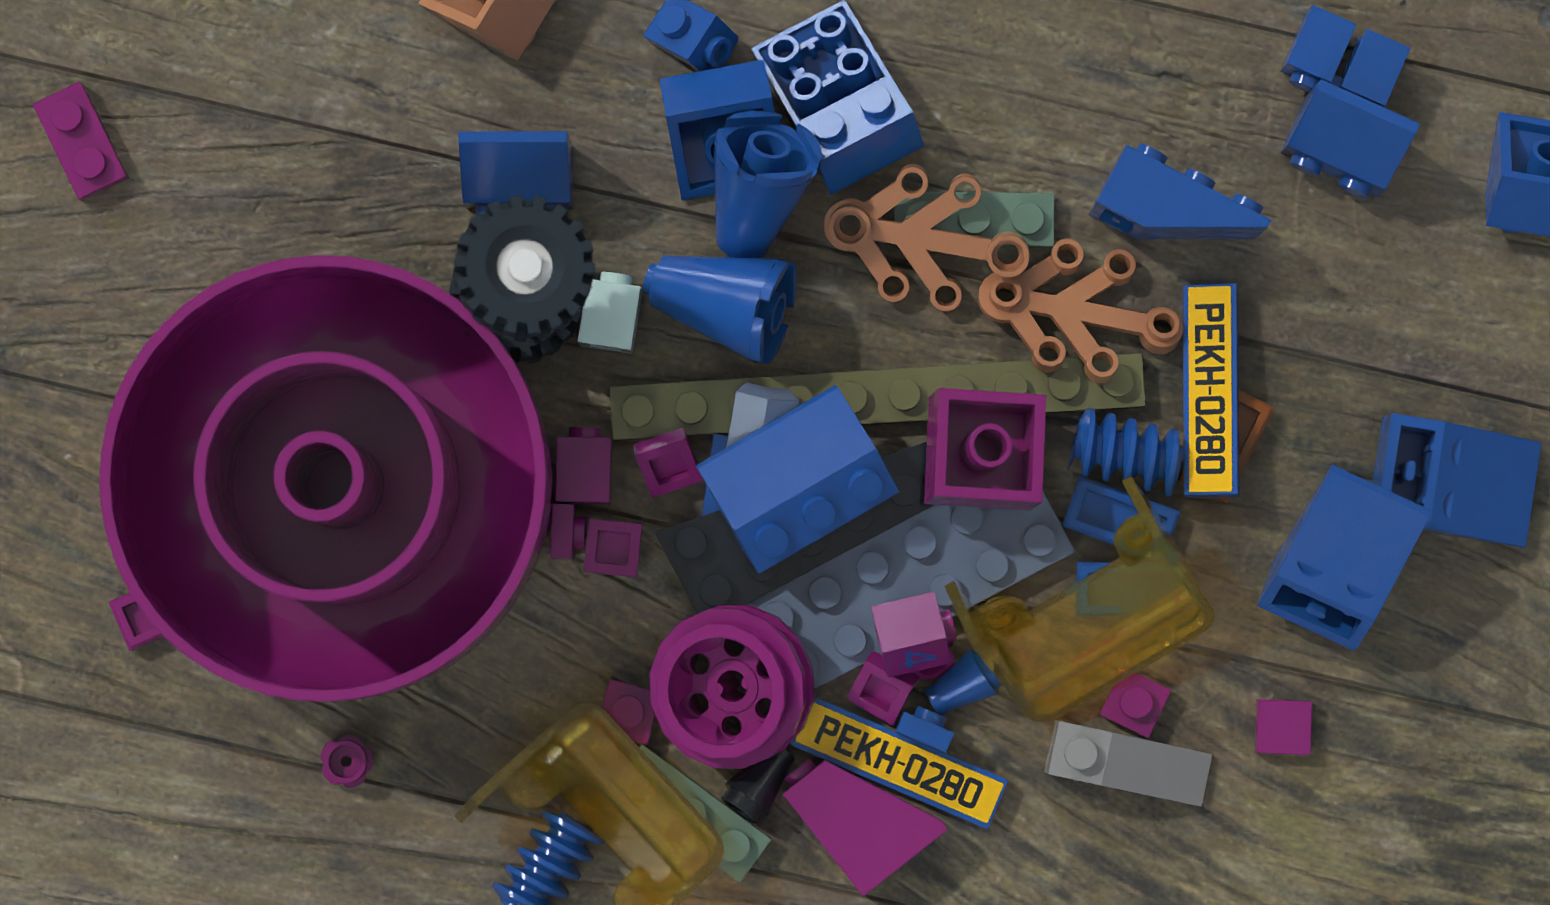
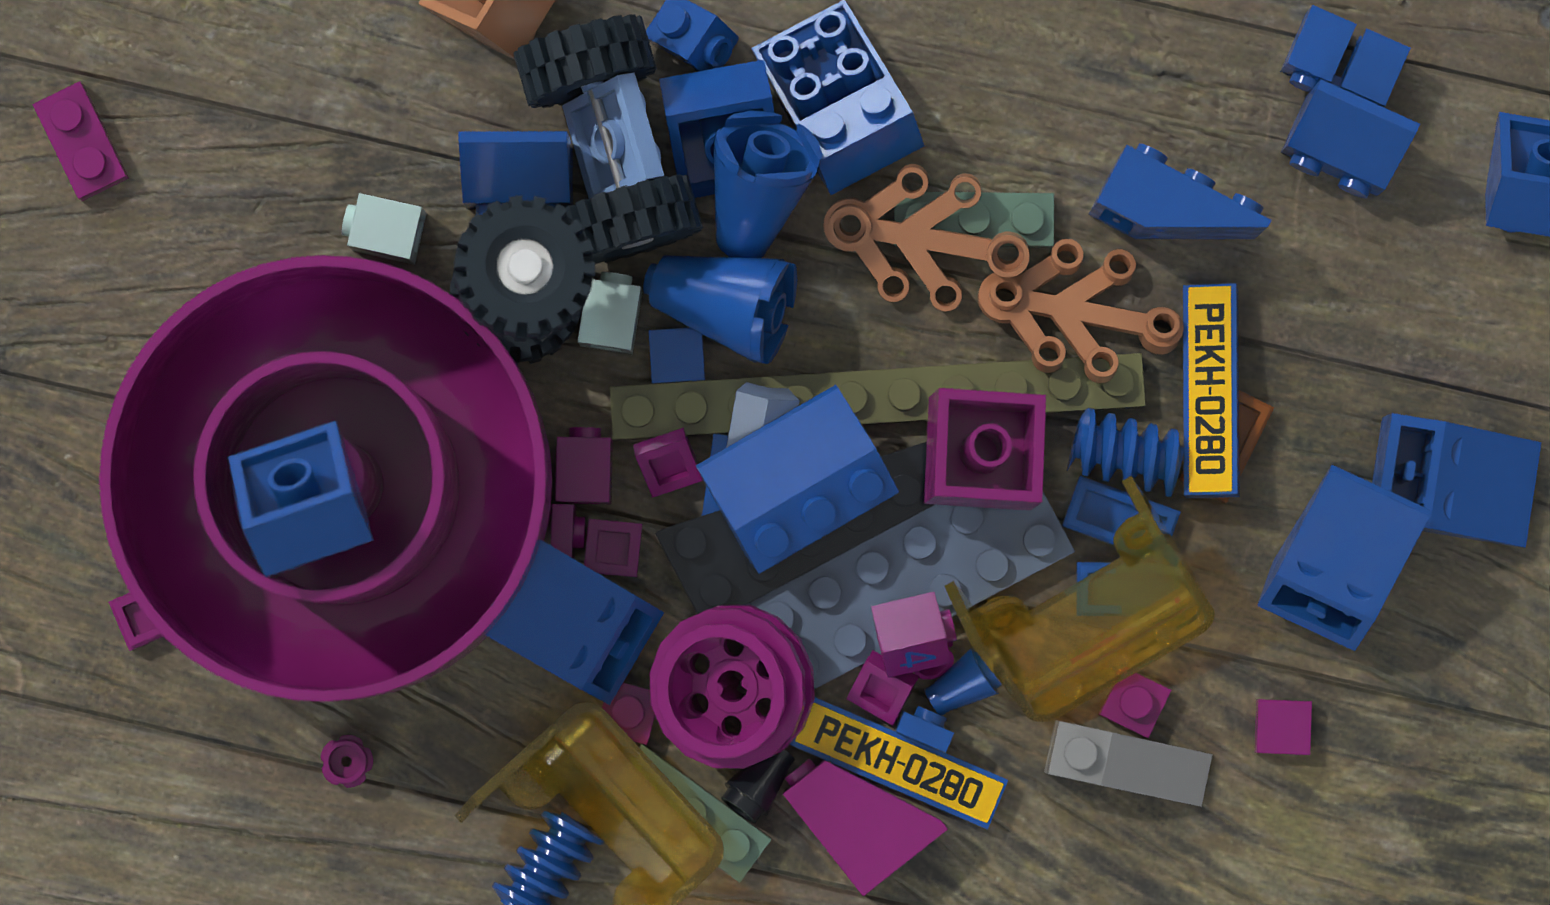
none -> blue slope [229,421,373,577]
none -> light aqua brick [342,193,427,265]
none -> blue slope [486,540,664,705]
none -> black plate [513,14,703,265]
none -> blue tile [649,328,705,384]

